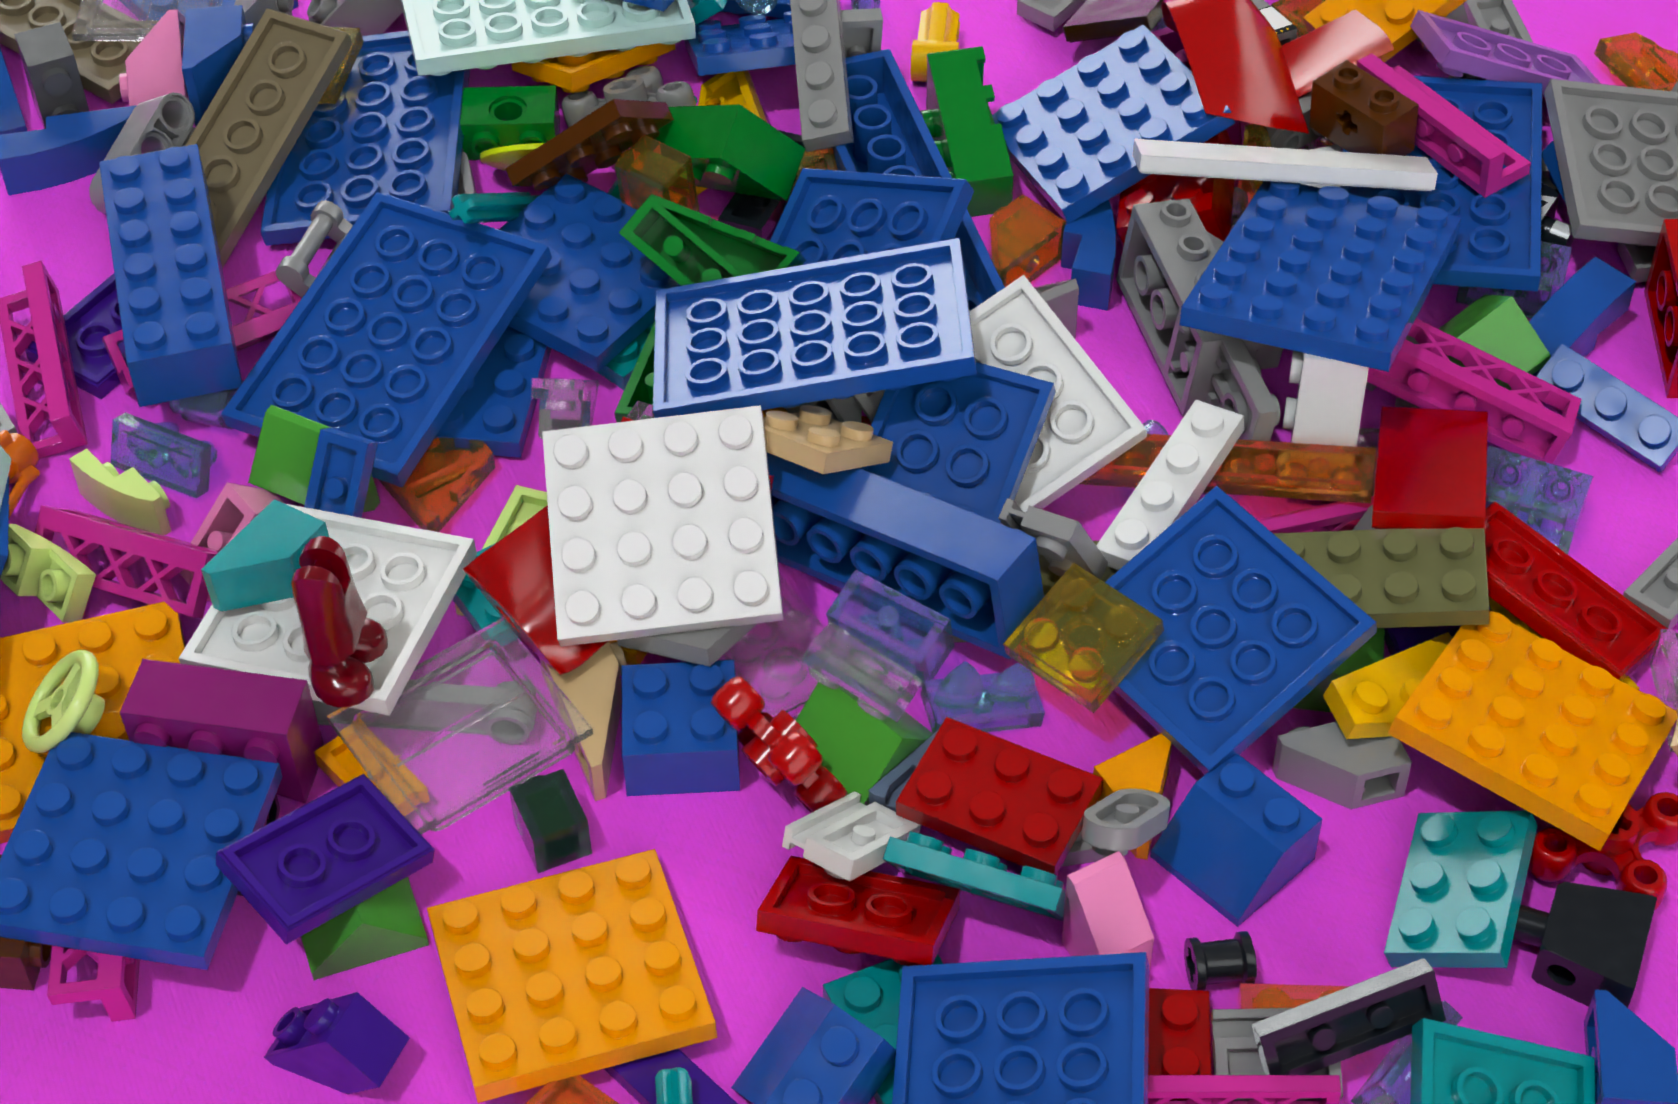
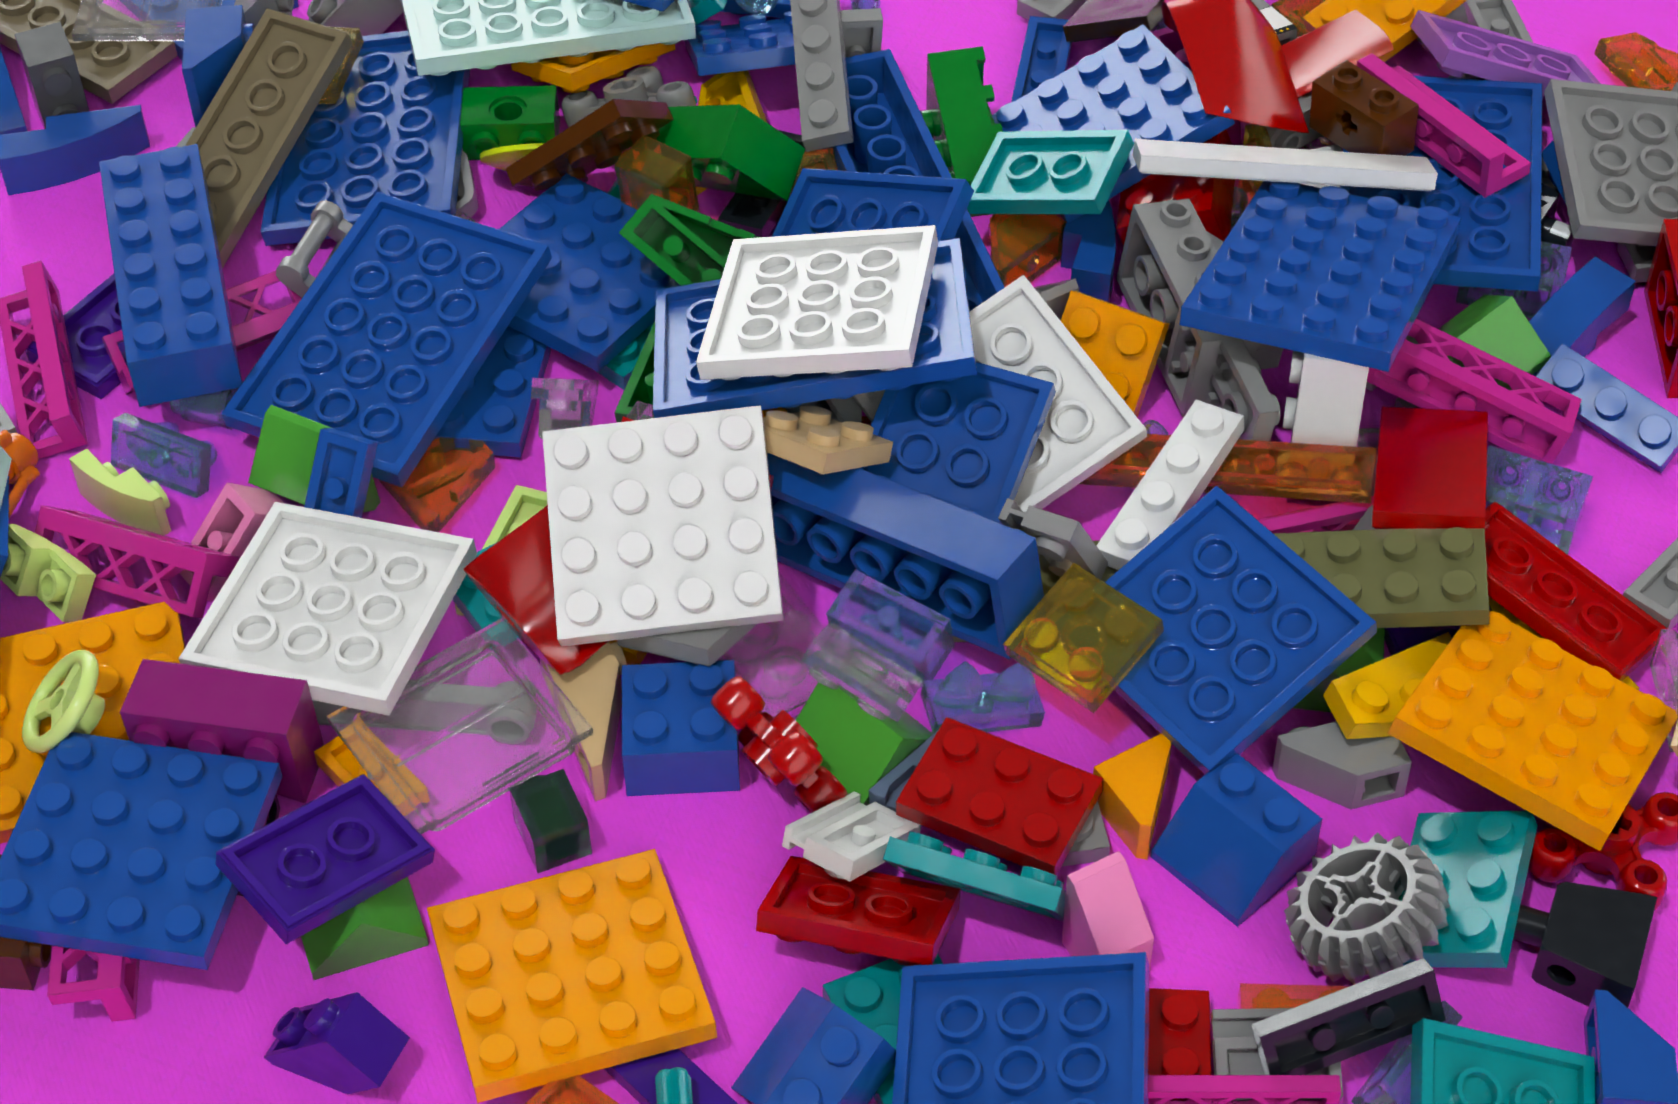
light grey beam [89,93,195,214] -> none
bright pink slope [119,9,189,106] -> none
teal slope [201,499,330,612] -> none
dark red piece [291,536,388,708] -> none
teal axle [448,192,540,224] -> none
yellow piece [910,2,960,82] -> none
light grey plate [1081,789,1170,857] -> none
black bush [1184,931,1257,990] -> none
none -> white plate [696,225,938,380]
none -> teal plate [967,130,1134,214]
none -> blue plate [1011,16,1073,103]
none -> light orange plate [1061,290,1170,417]
none -> light grey gear [1284,832,1450,985]

